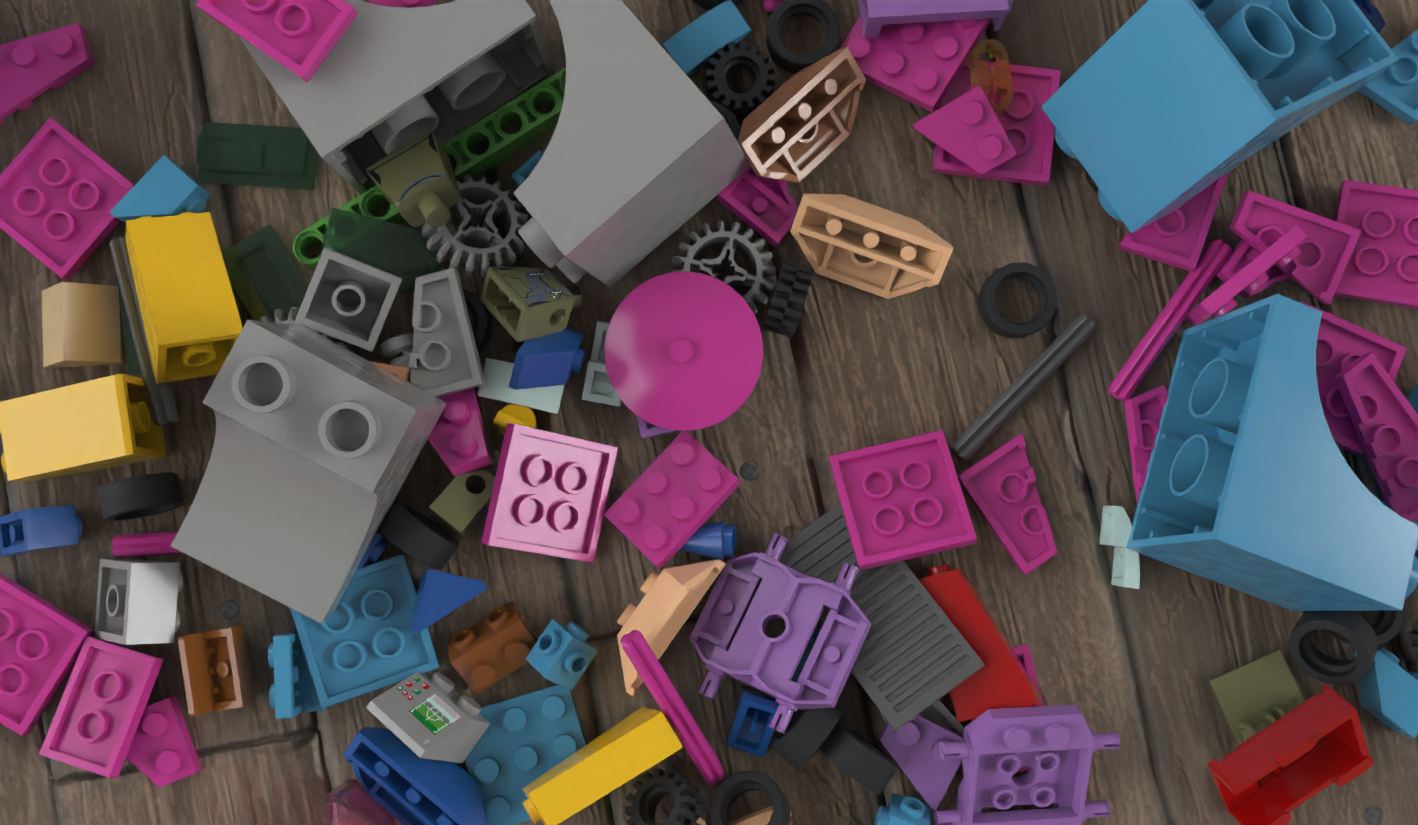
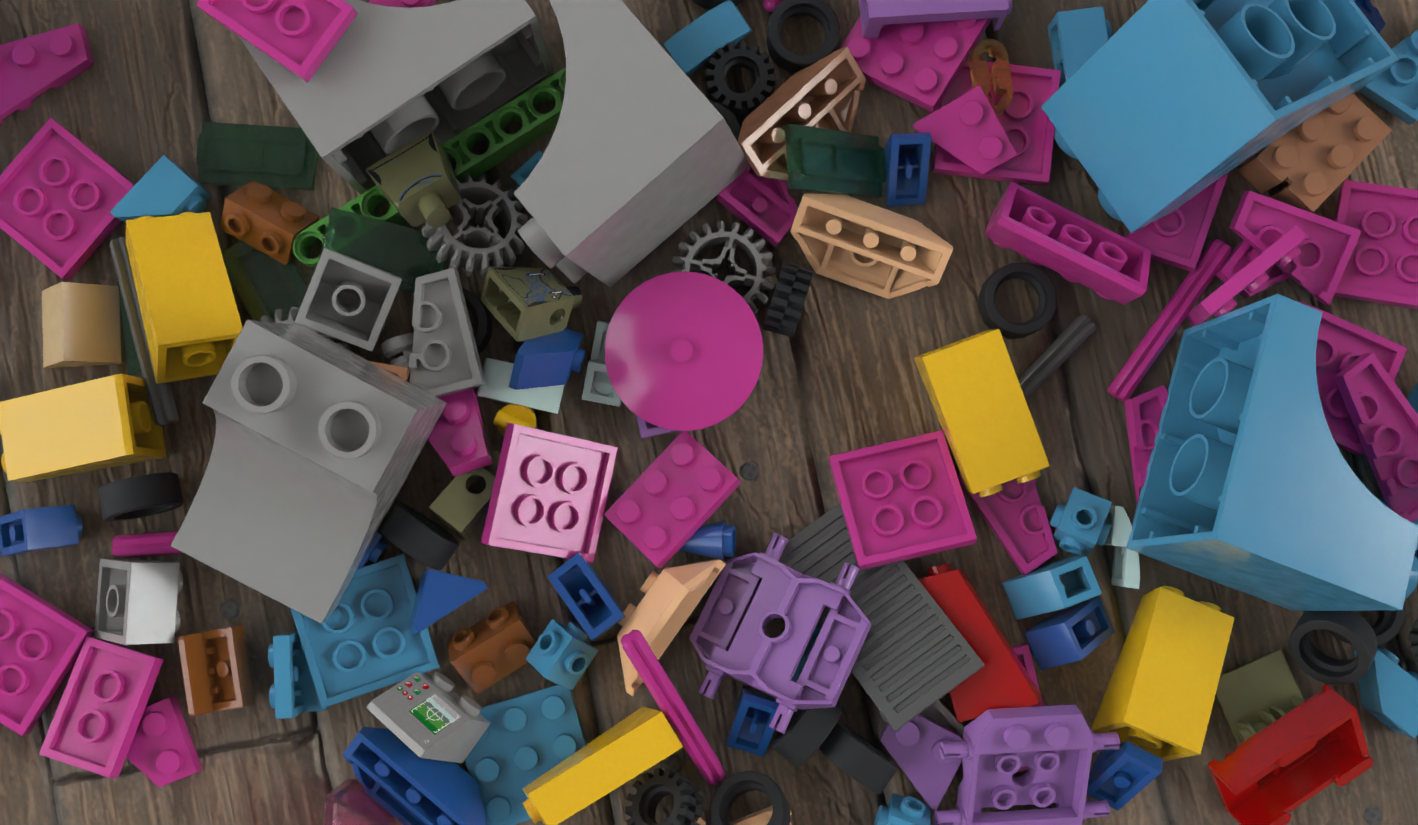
none -> dark orange bracket [220,180,320,265]
none -> blue slope [547,552,626,641]
none -> clear green piece [785,124,887,198]
none -> blue slope [883,132,931,206]
none -> yellow slope [913,329,1050,497]
none -> dark pink slope [984,181,1151,305]
none -> dark azure slope [1001,554,1102,620]
none -> blue slope [1025,596,1115,670]
none -> dark azure slope [1047,6,1112,88]
none -> dark azure brick [1049,487,1112,555]
none -> blue slope [1087,740,1163,811]
none -> yellow slope [1091,586,1235,761]
none -> nougat piece [1237,94,1392,213]

